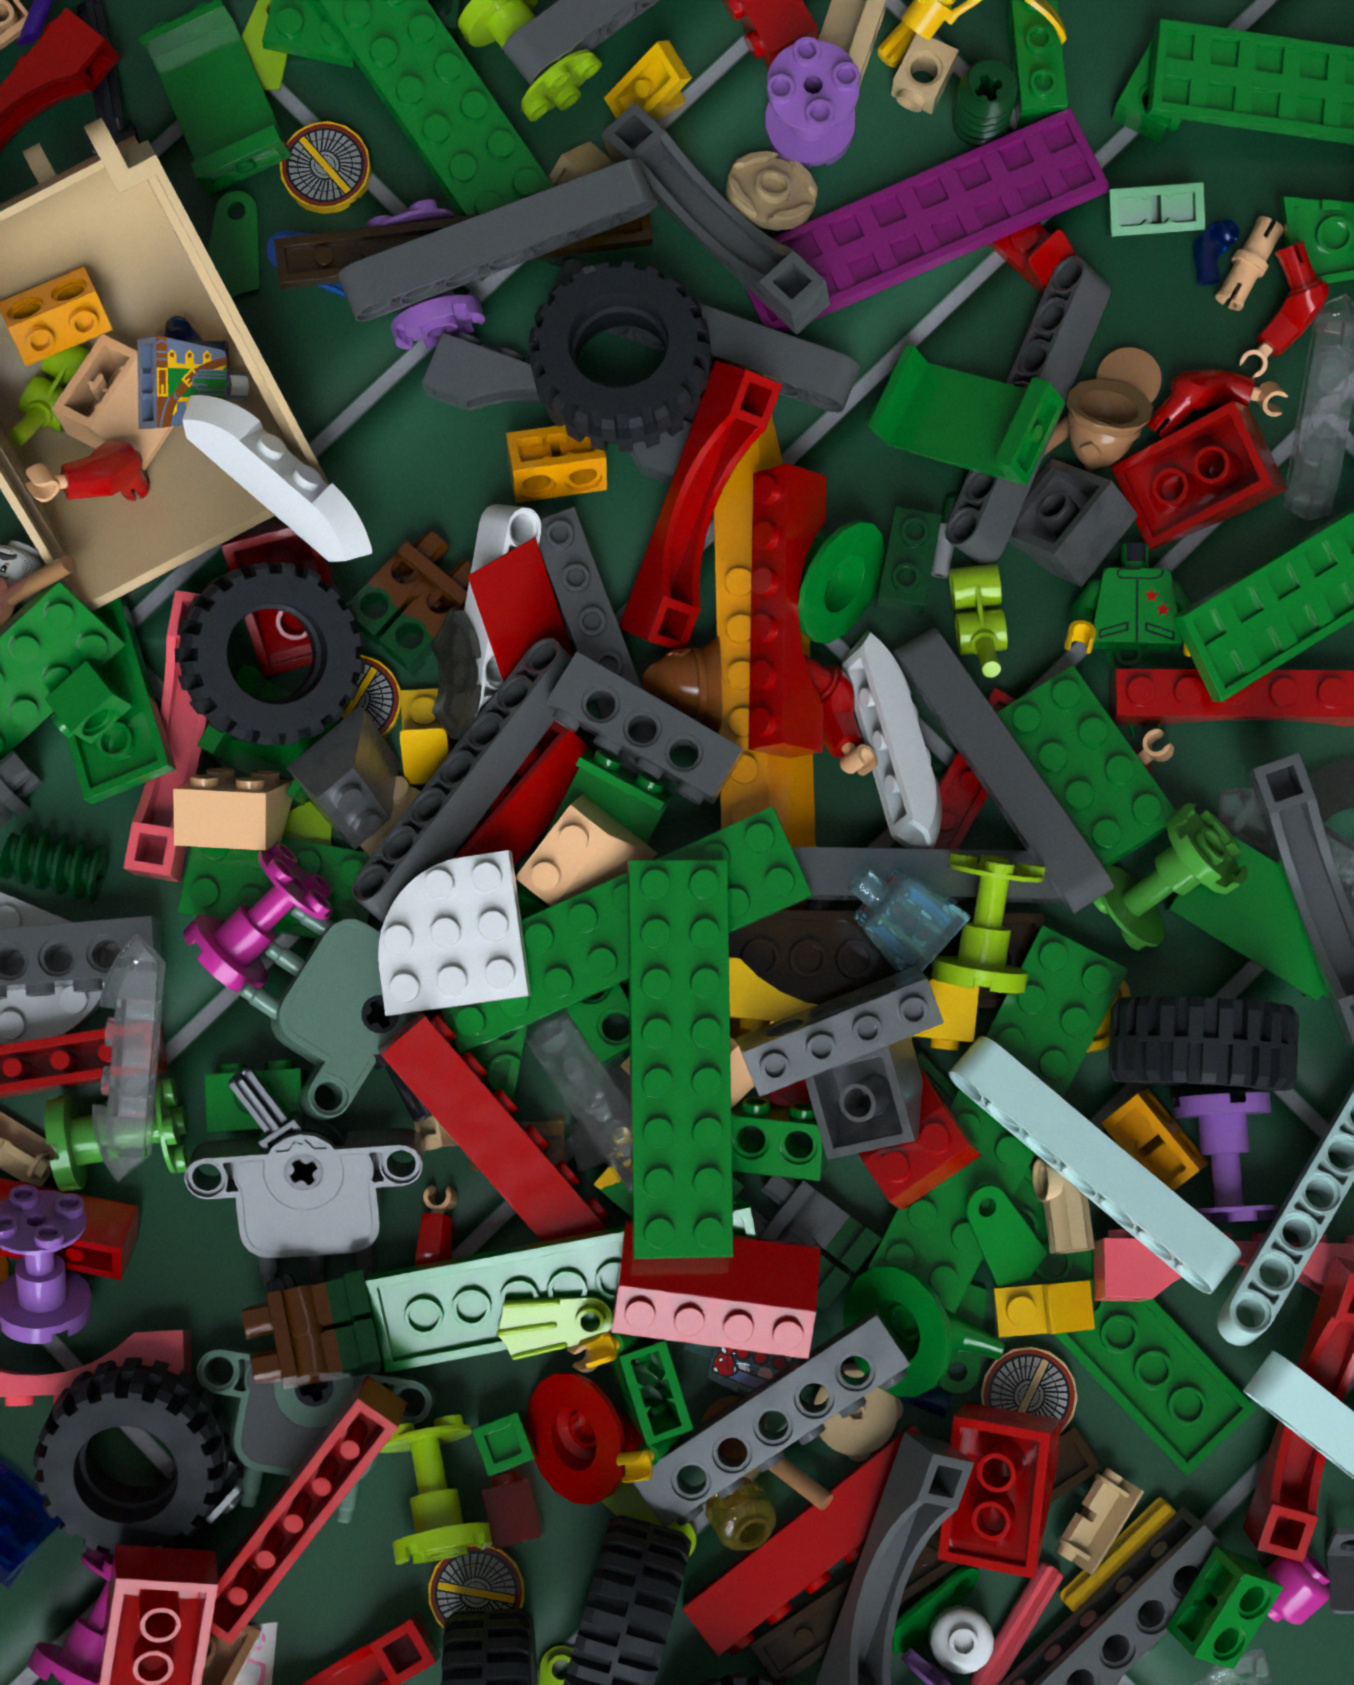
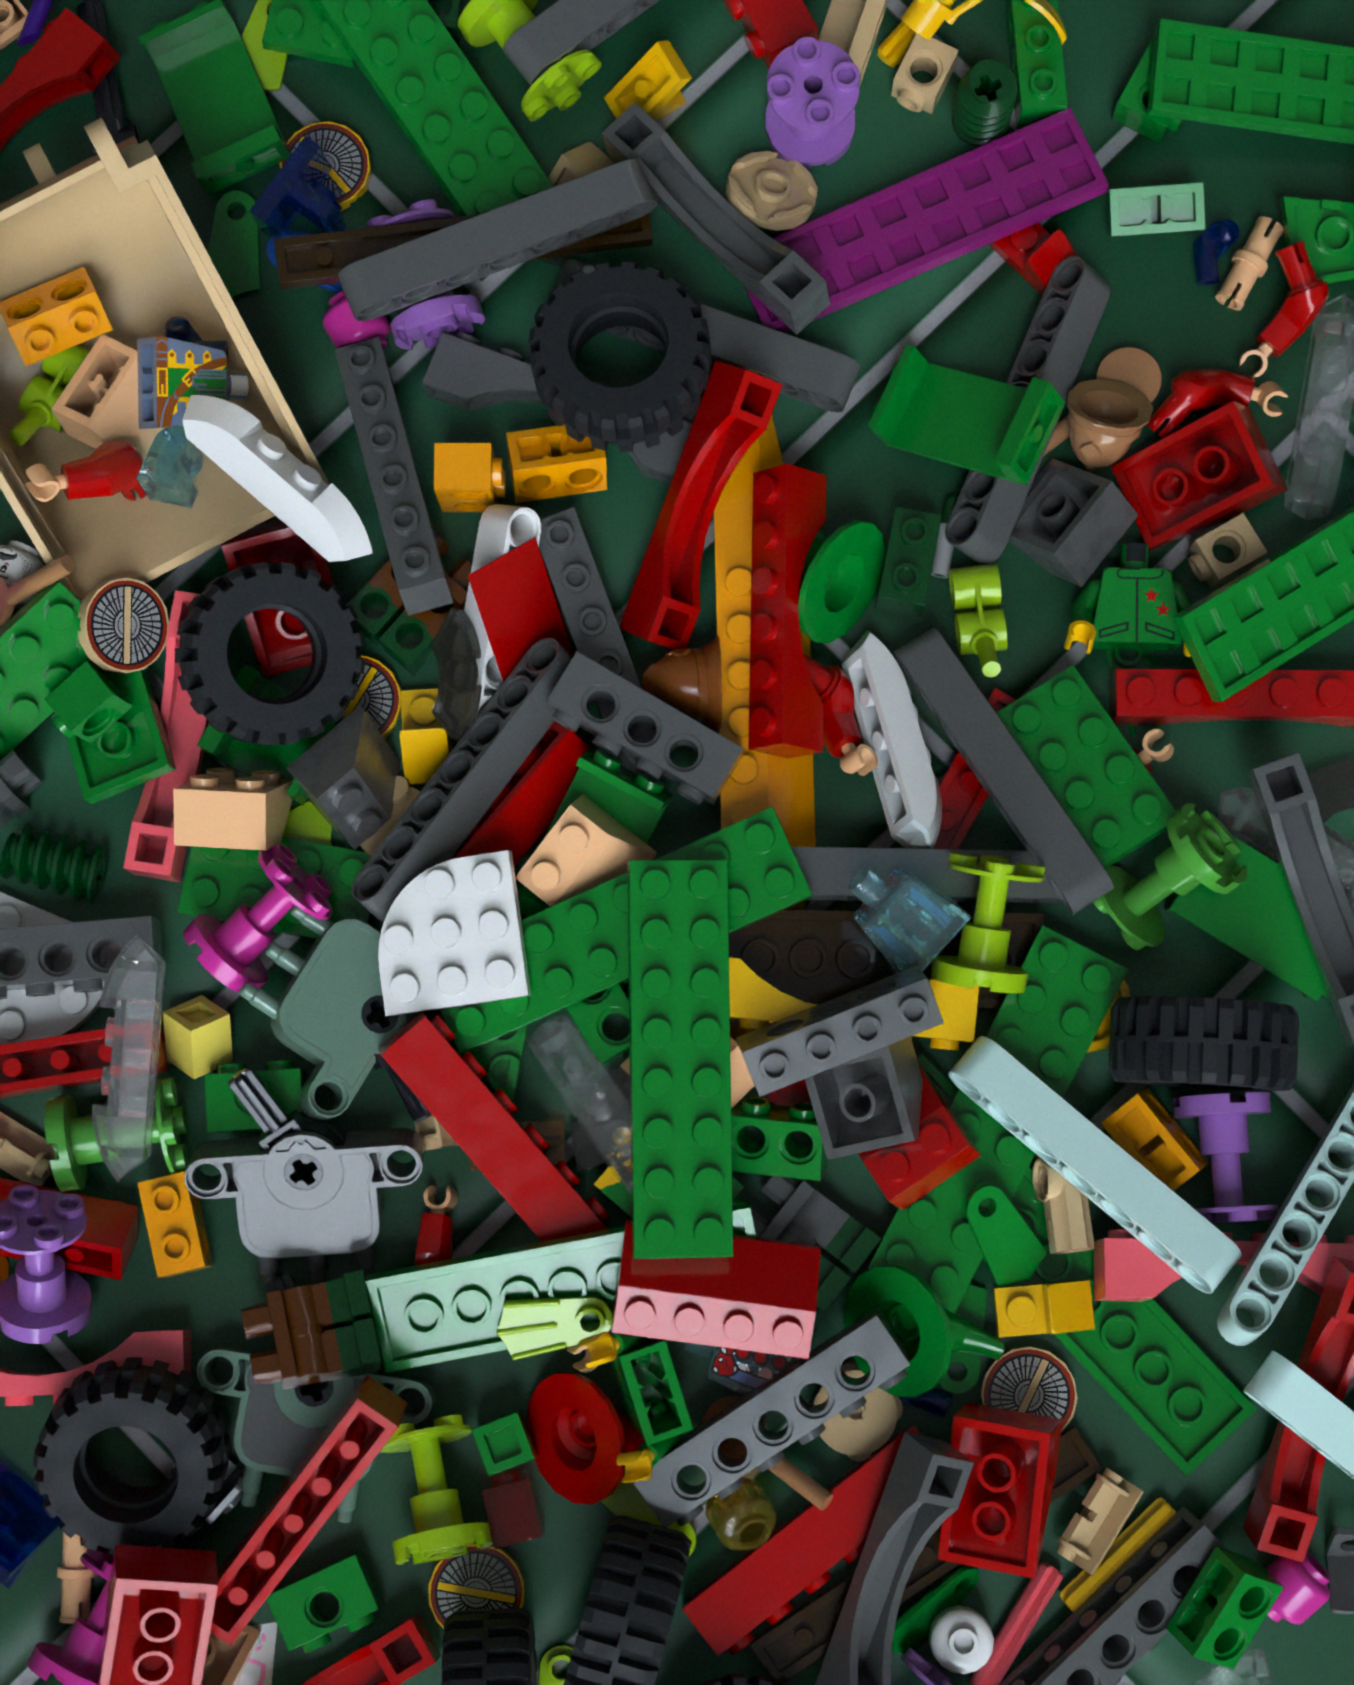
none -> light nougat pin [57,1532,96,1624]
none -> tile [77,577,169,673]
none -> clear light blue leg [137,426,204,508]
none -> light orange brick [137,1171,214,1278]
none -> light yellow panel [163,995,233,1079]
none -> clear blue bracket [249,136,346,240]
none -> green brick [266,1550,384,1654]
none -> dark pink head [322,291,391,350]
none -> dark grey brick [334,337,453,616]
none -> light orange brick [434,443,506,512]
none -> tan brick [1188,513,1268,590]

